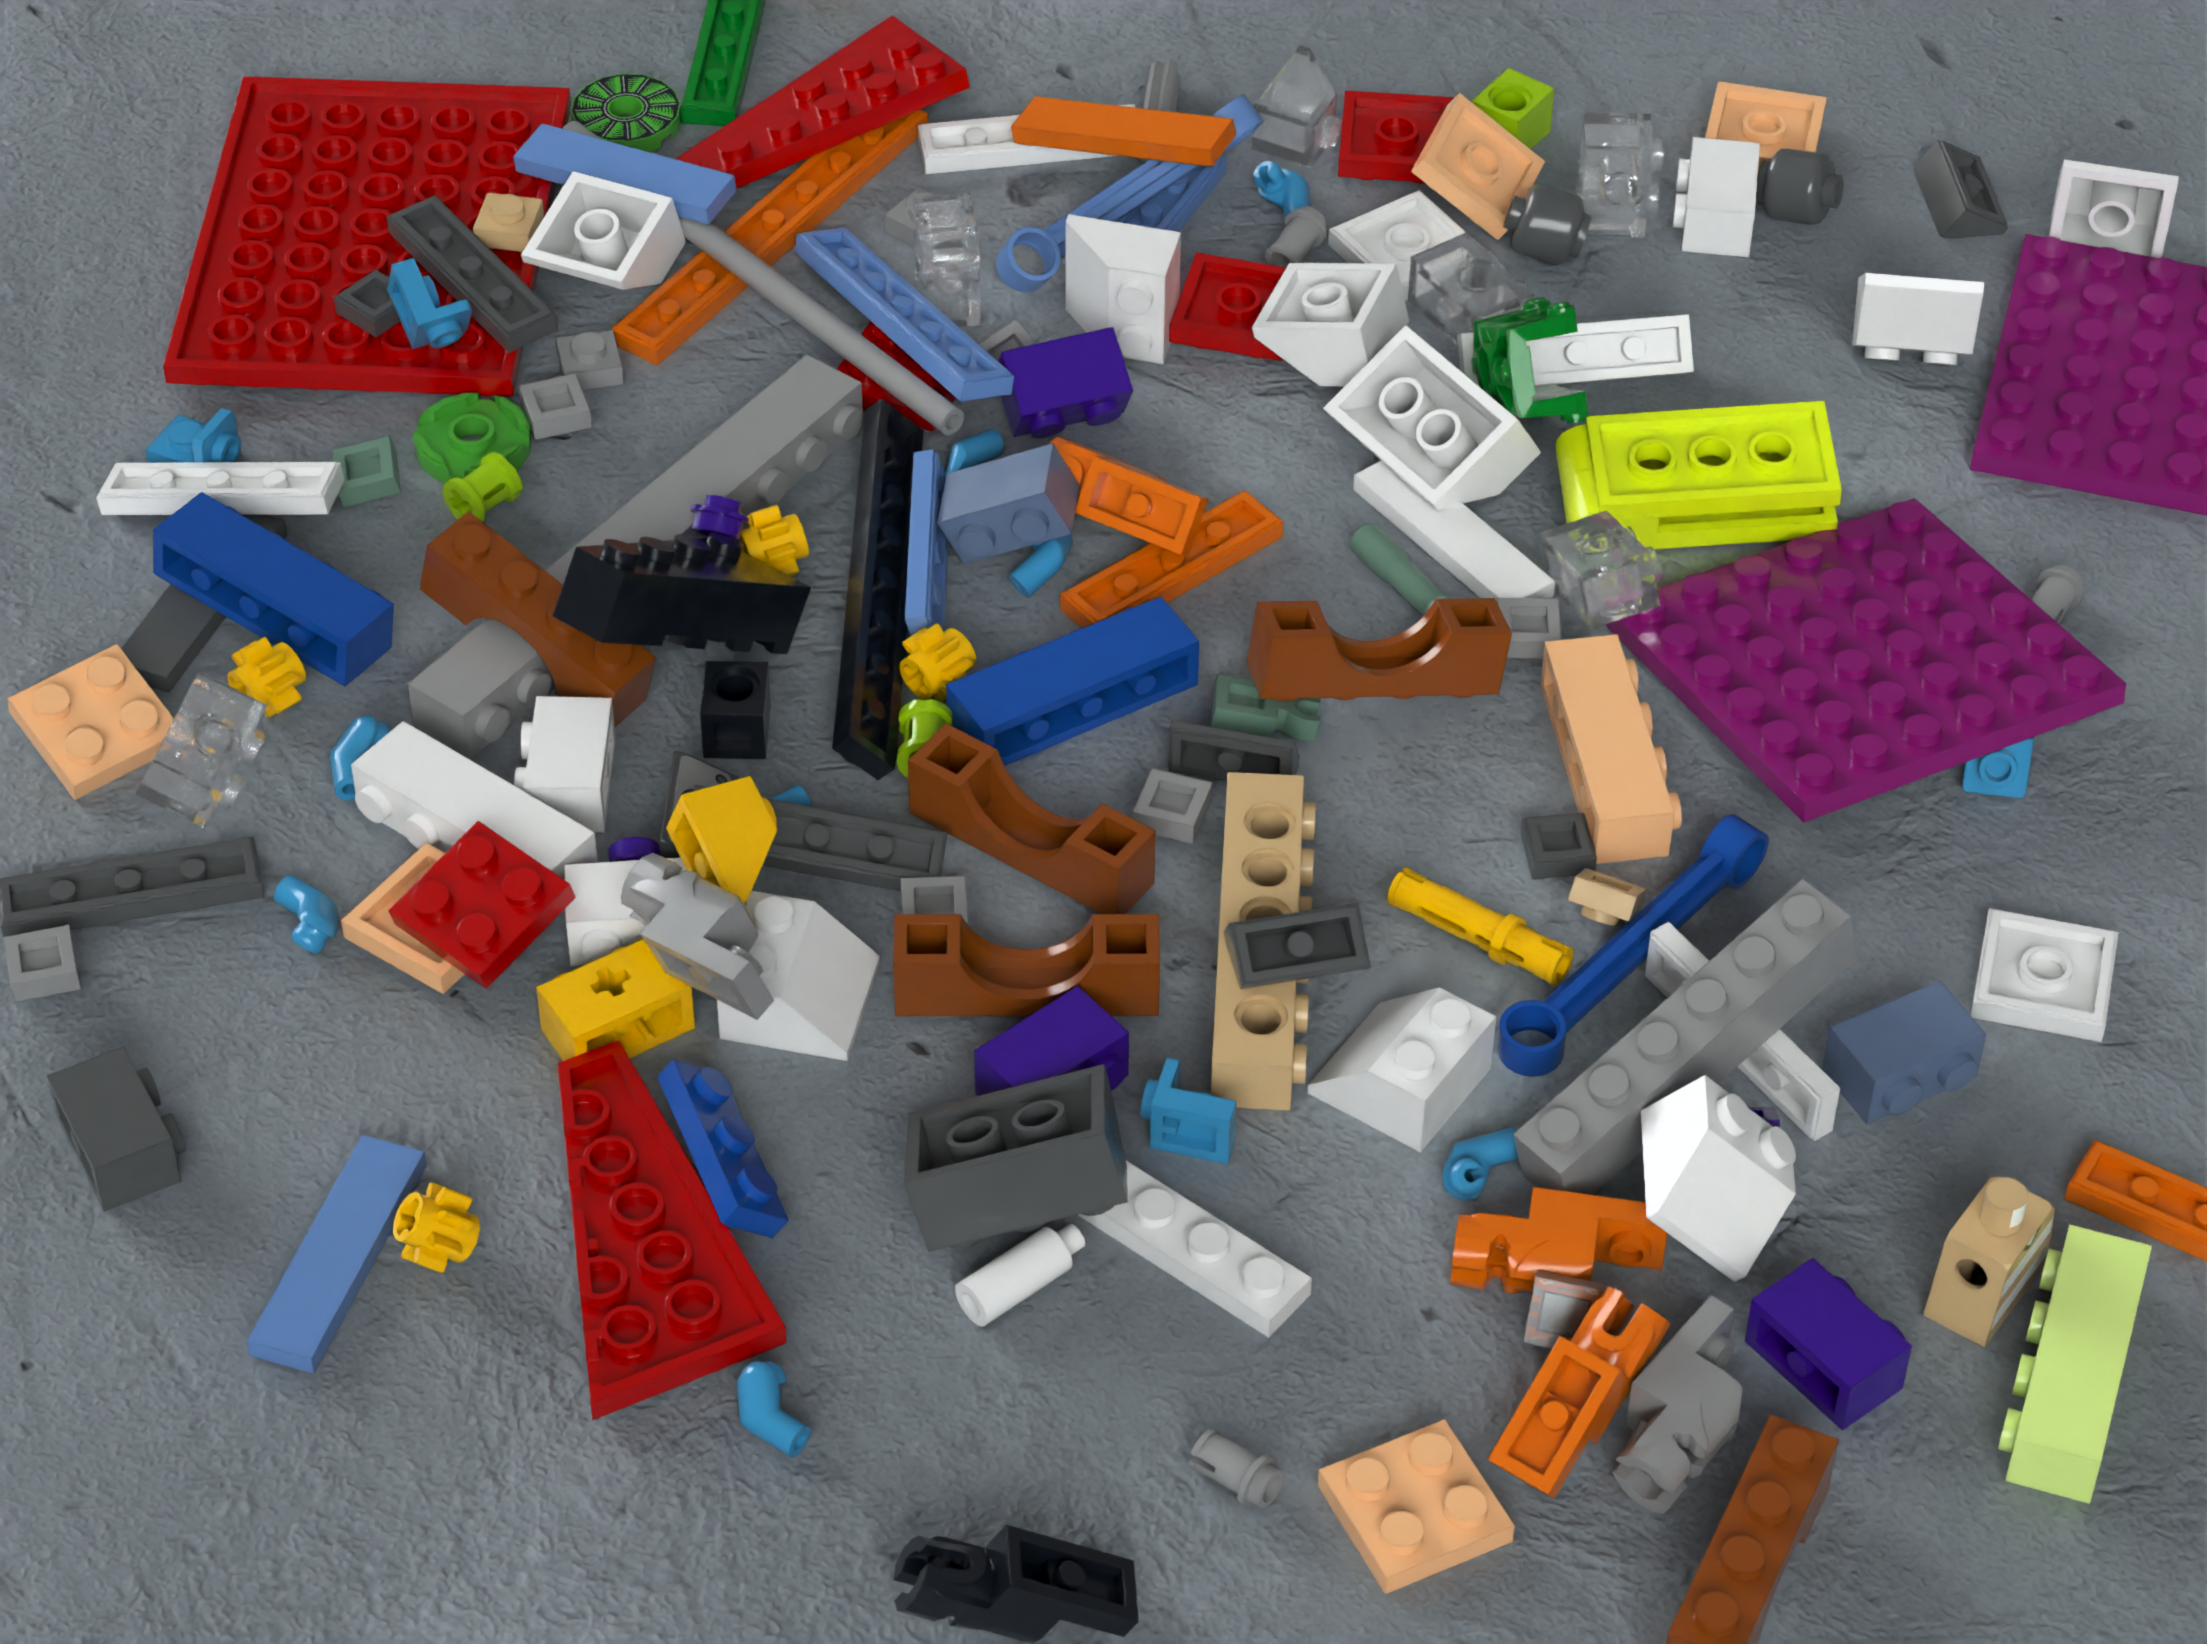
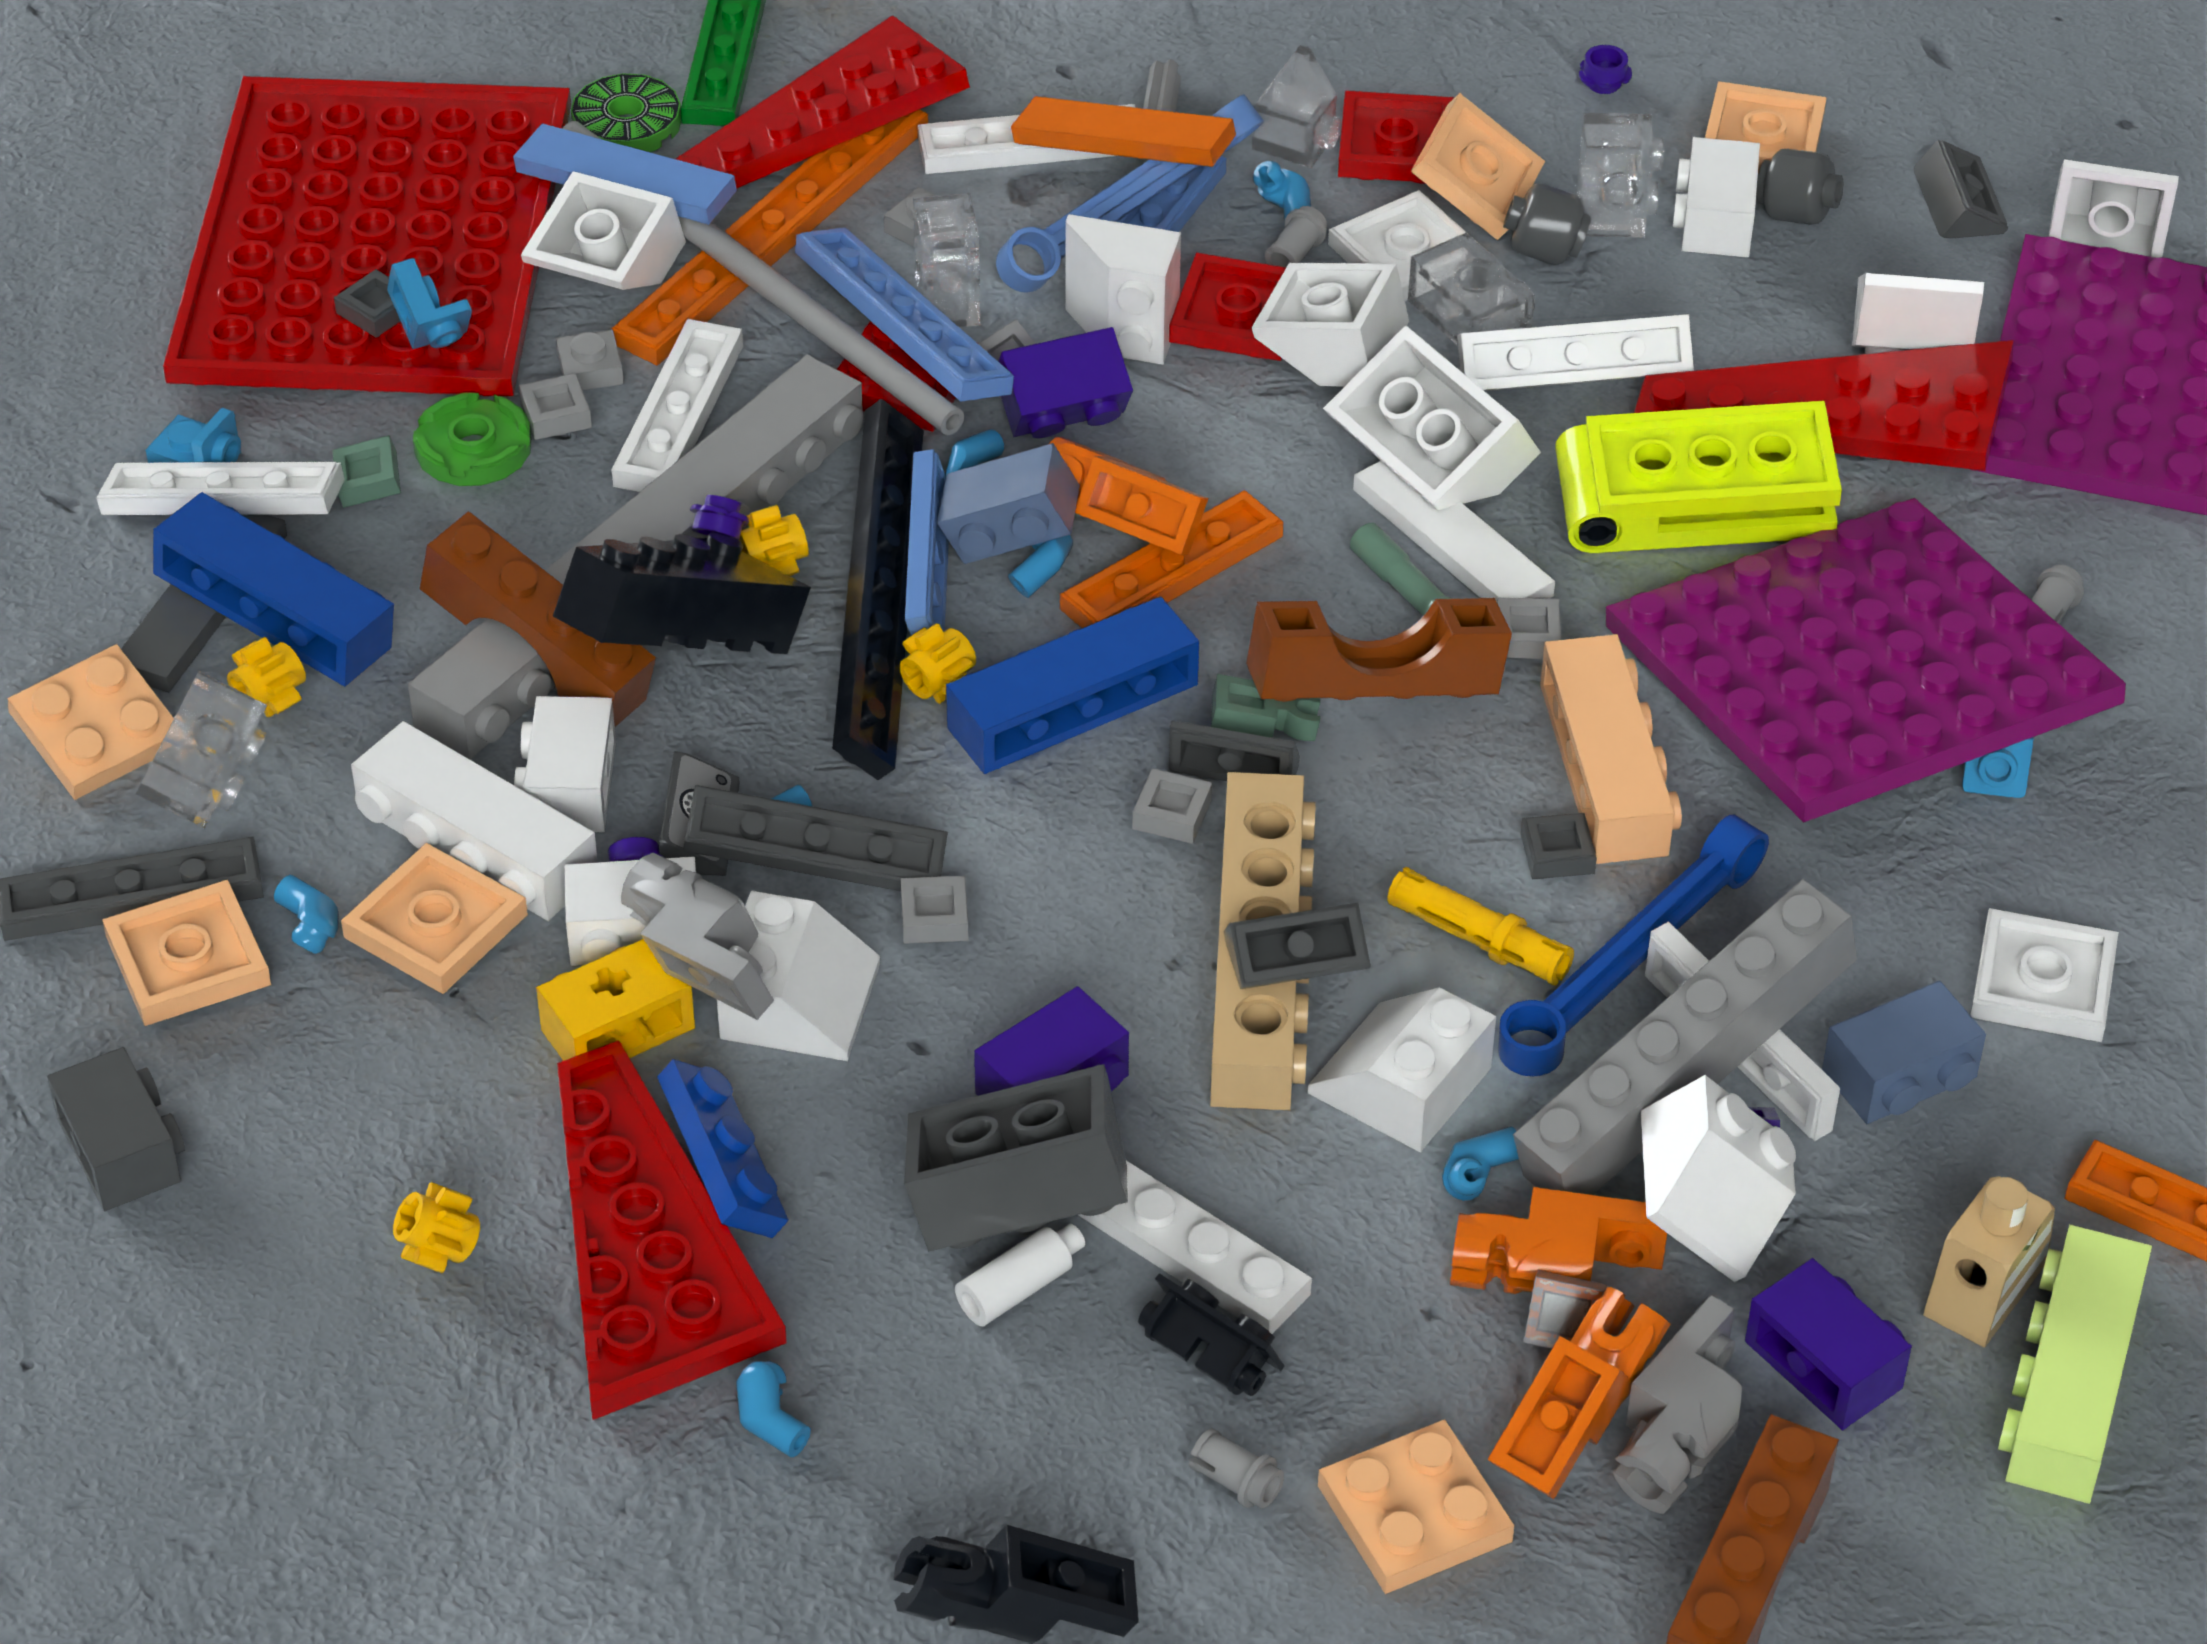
light grey plate [3,925,81,1002] -> none
medium blue tile [247,1135,426,1374] -> none
dark azure arm [329,715,391,800] -> none
dark grey tile [387,196,558,353] -> none
red plate [388,821,576,989] -> none
lime bush [442,452,523,522] -> none
tan plate [473,193,544,252] -> none
yellow slope [666,776,778,906] -> none
black brick [700,661,771,759] -> none
dark orange arch [893,914,1160,1016] -> none
lime bush [897,699,953,778] -> none
dark orange arch [908,723,1156,914] -> none
dark azure bracket [1140,1057,1236,1164] -> none
green piece [1471,297,1589,423] -> none
lime brick [1472,68,1554,149] -> none
clear brick [1539,510,1663,629] -> none
tan plate [1568,868,1646,926] -> none
none -> light nougat plate [102,879,271,1026]
none -> white plate [611,319,743,492]
none -> black hinge [1138,1273,1285,1396]
none -> dark purple plate [1579,45,1632,94]
none -> red wing [1634,340,2014,471]

